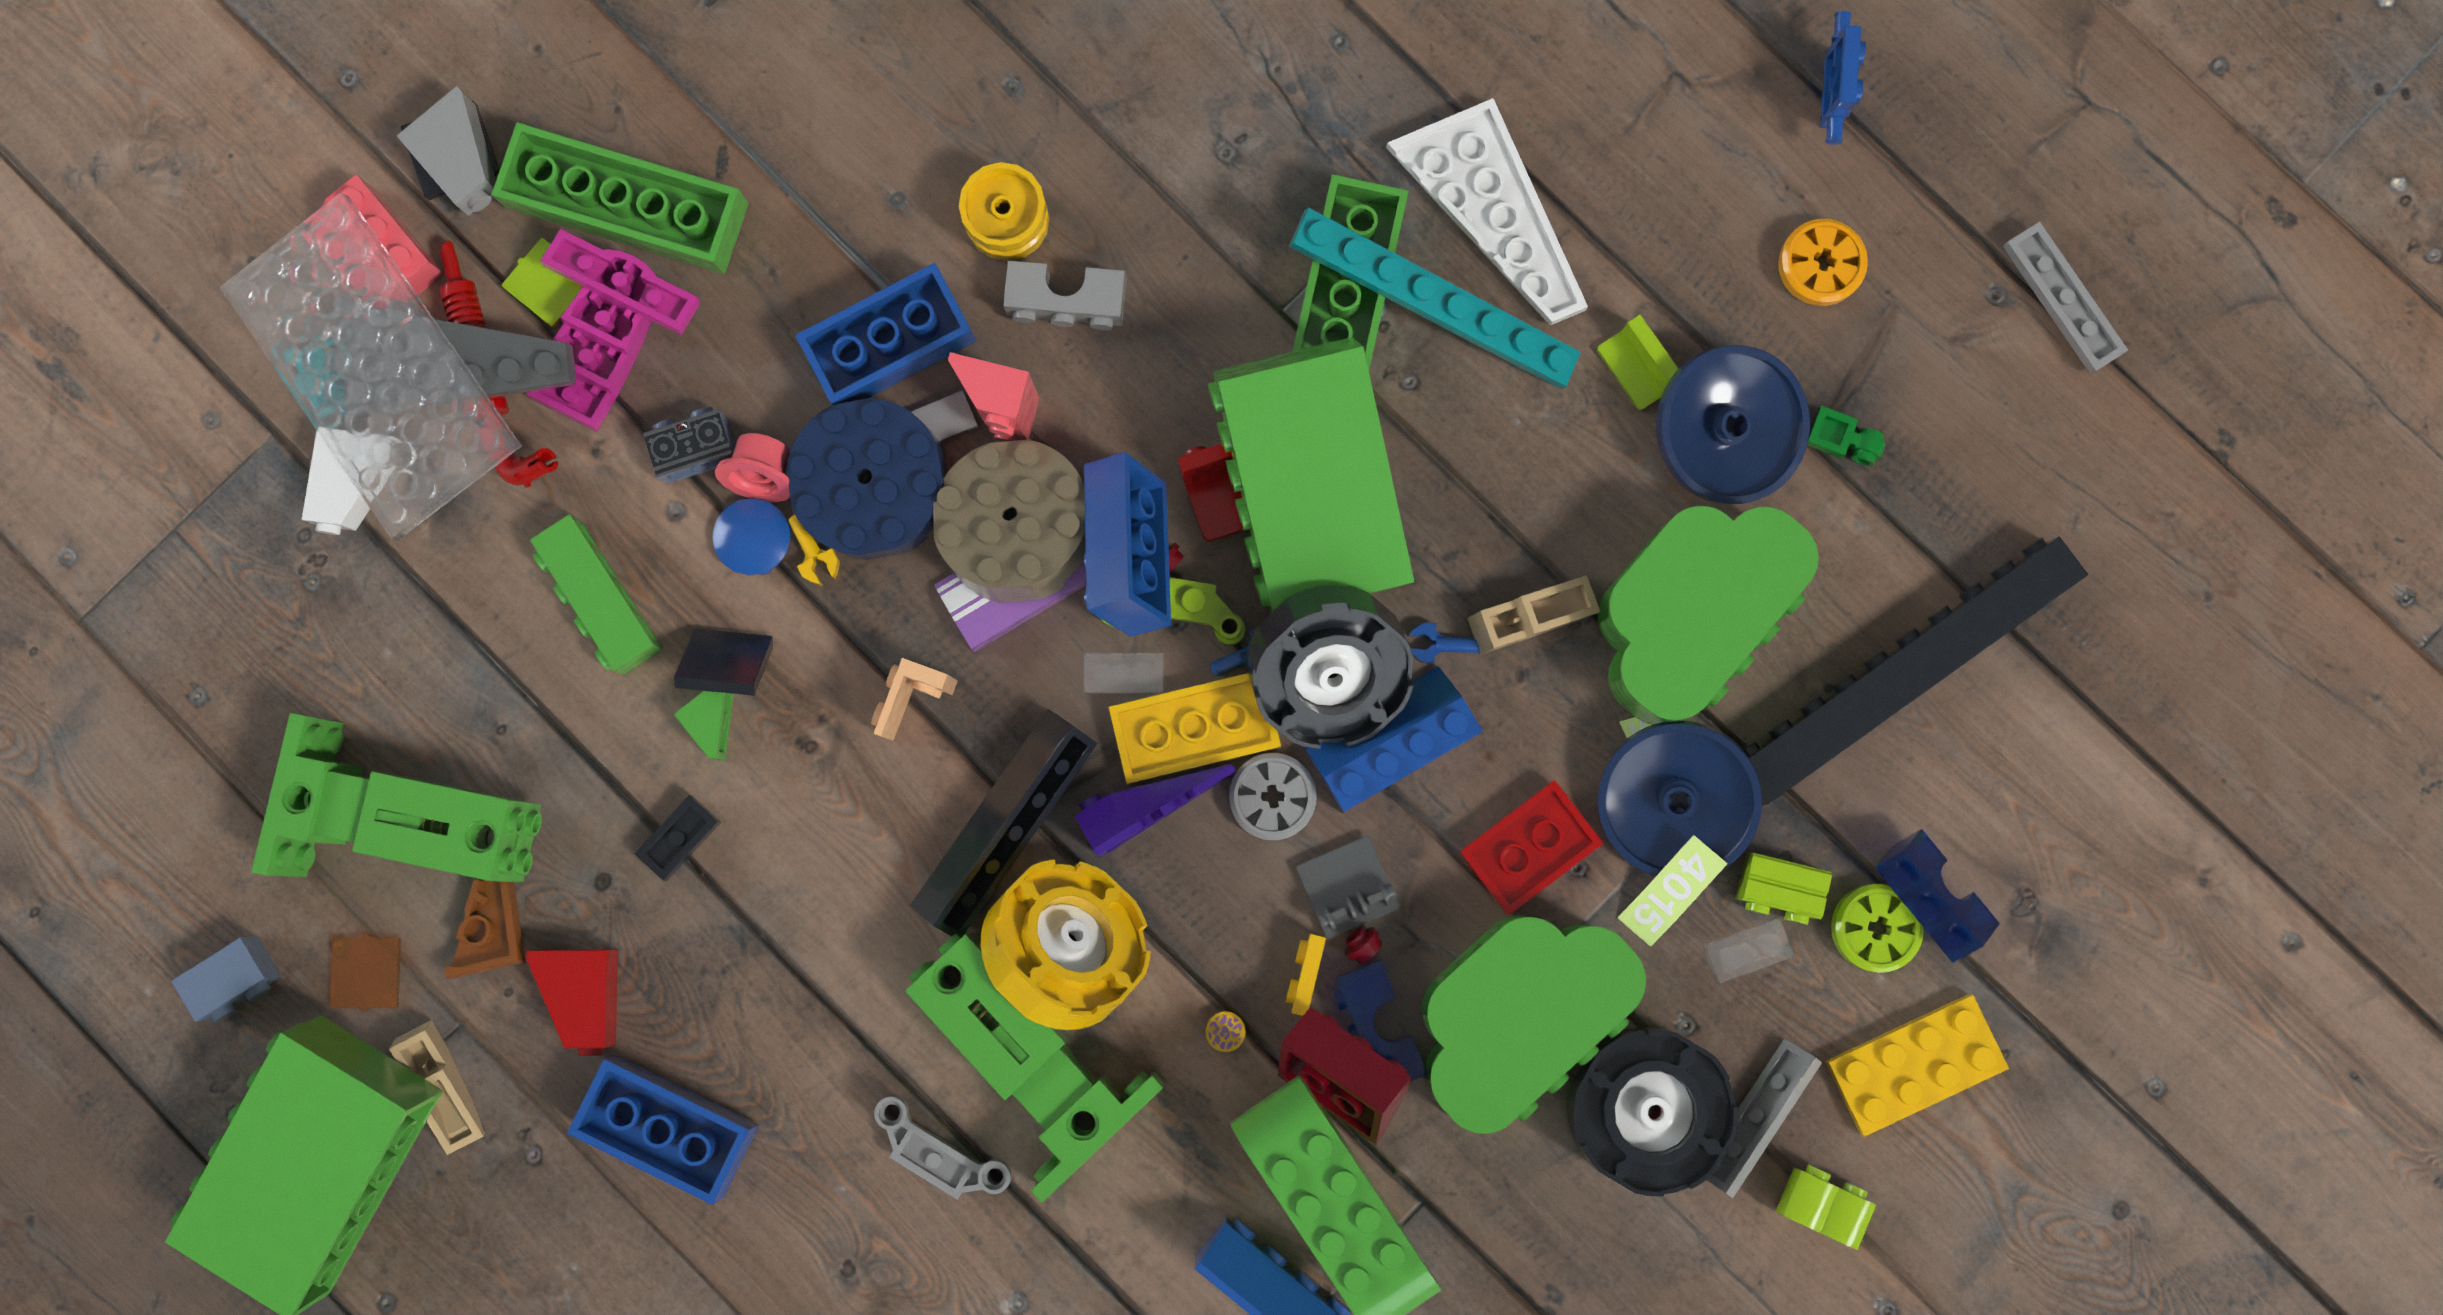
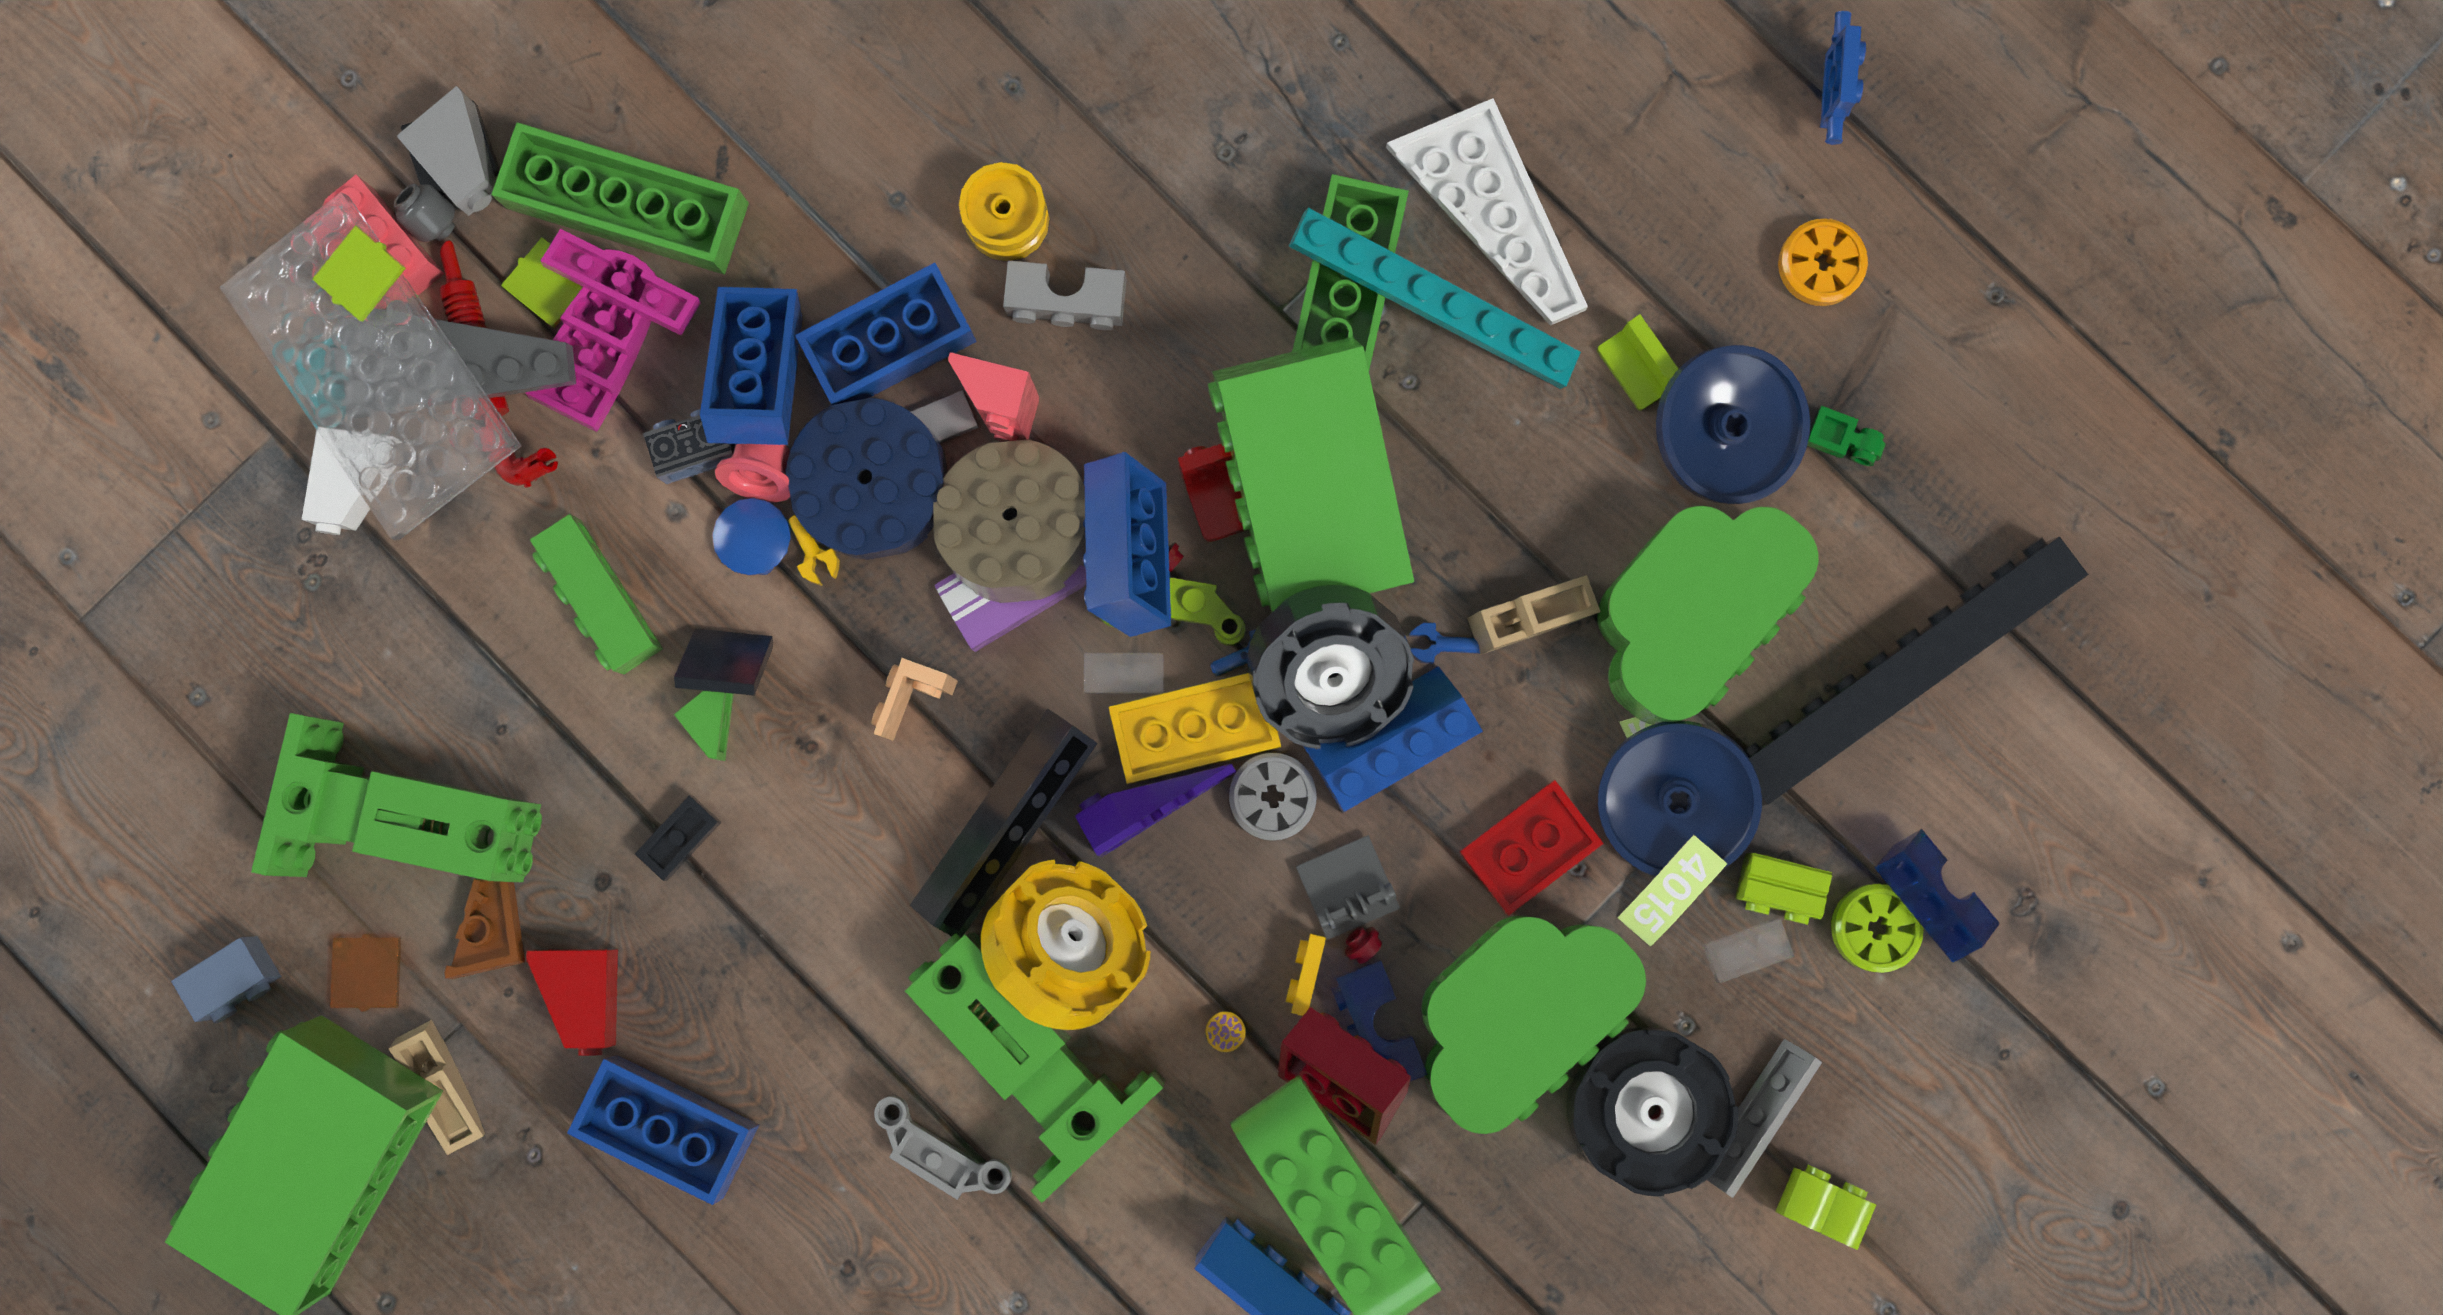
yellow plate [1825,994,2009,1137] -> none
light grey plate [2002,221,2128,374] -> none
none -> lime piece [312,225,406,322]
none -> dark grey head [394,184,455,242]
none -> blue brick [700,287,802,445]

